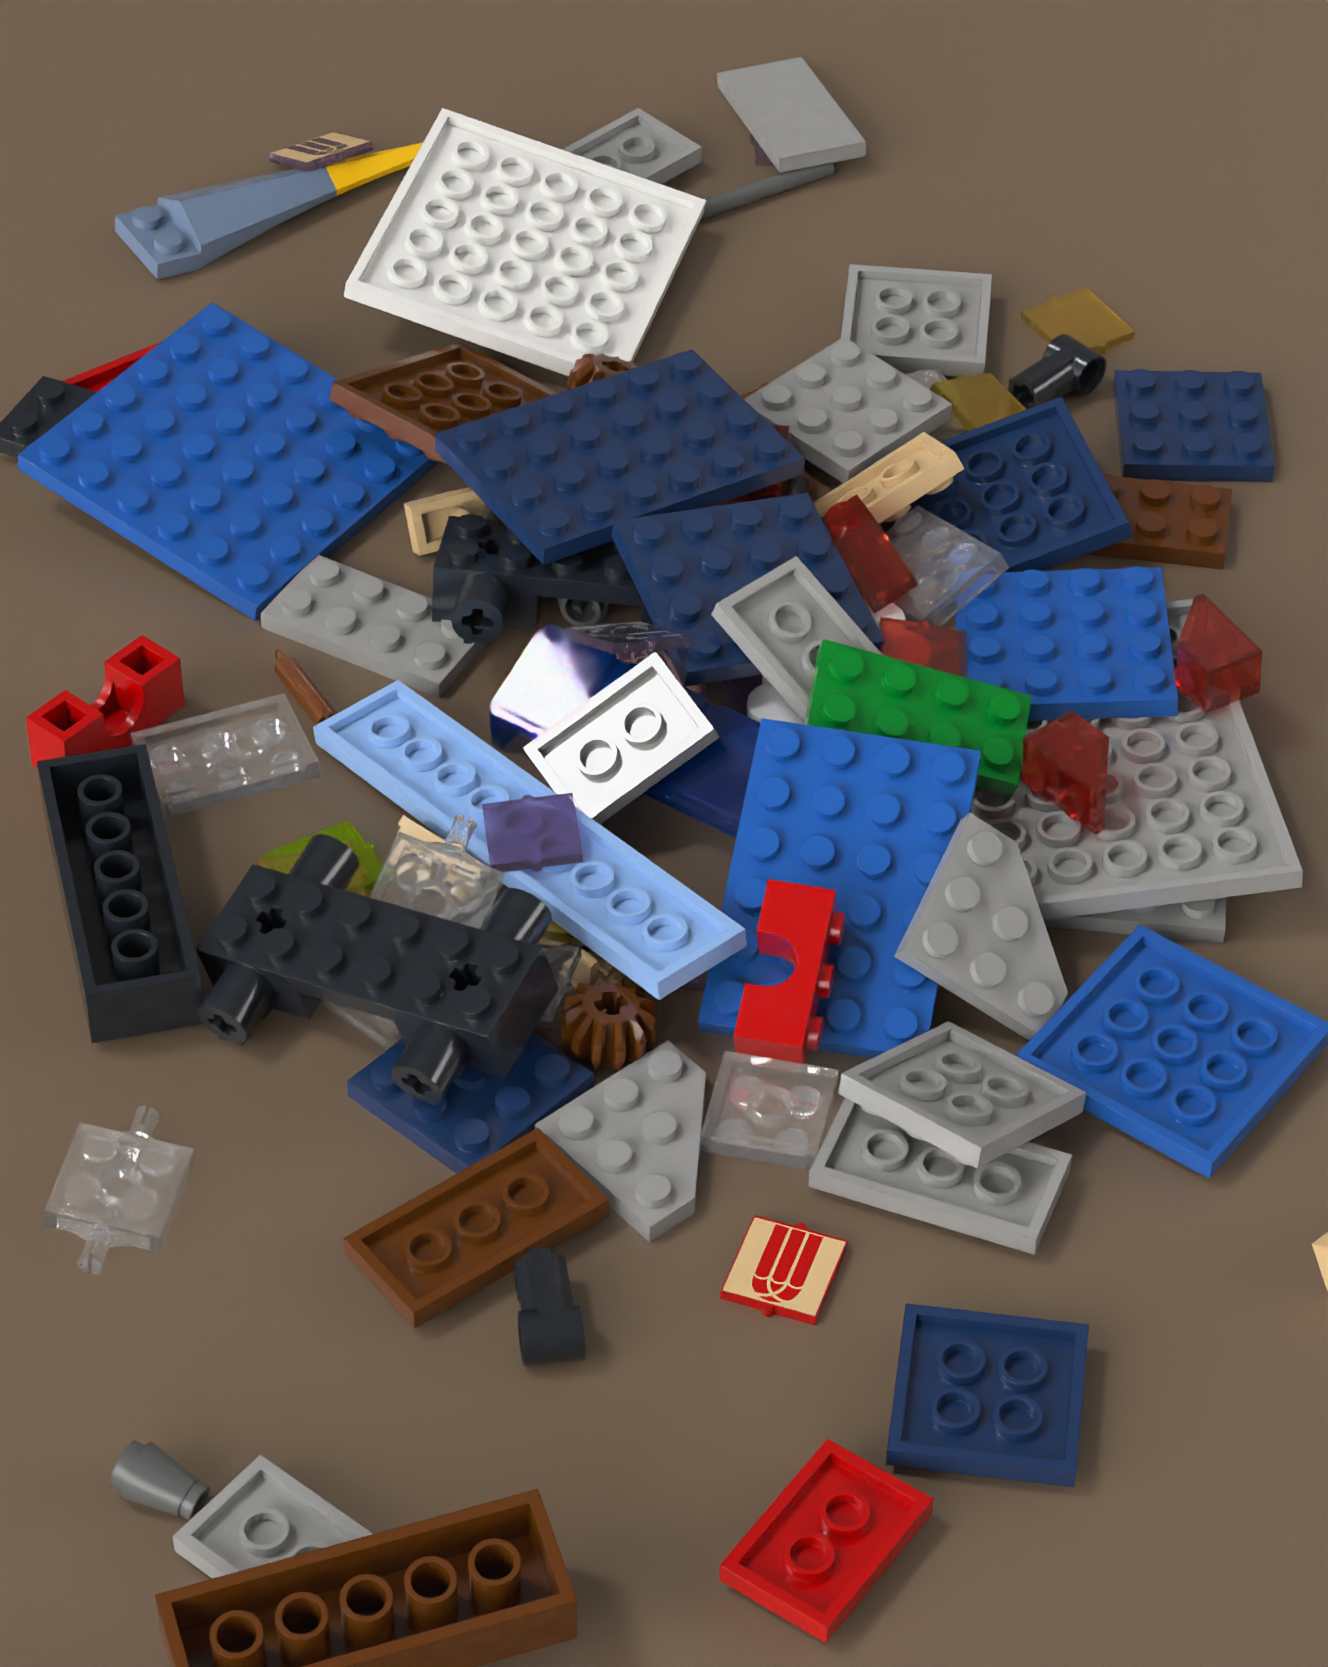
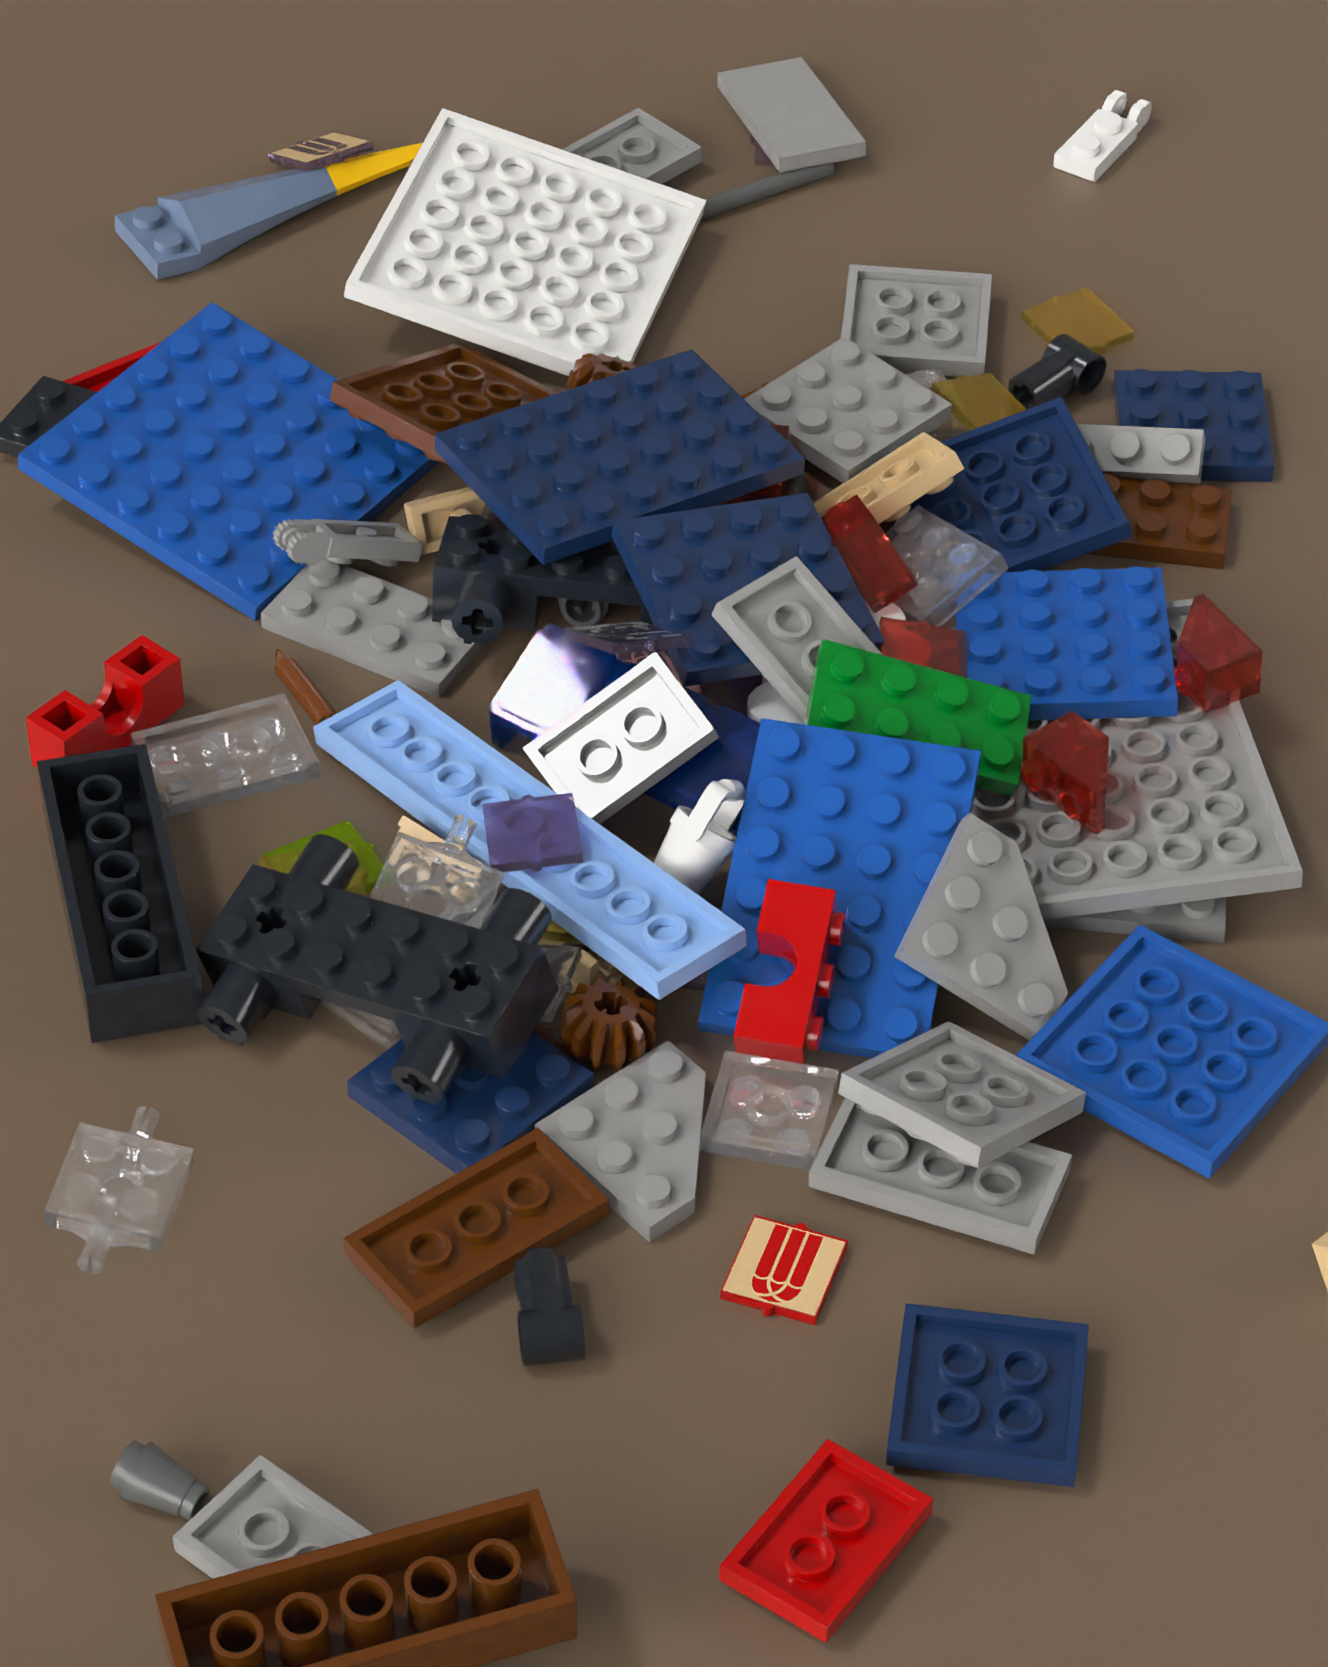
none -> light grey hinge [272,519,423,566]
none -> white piece [654,779,746,895]
none -> white hinge [1053,90,1152,182]
none -> light grey plate [1076,424,1206,484]

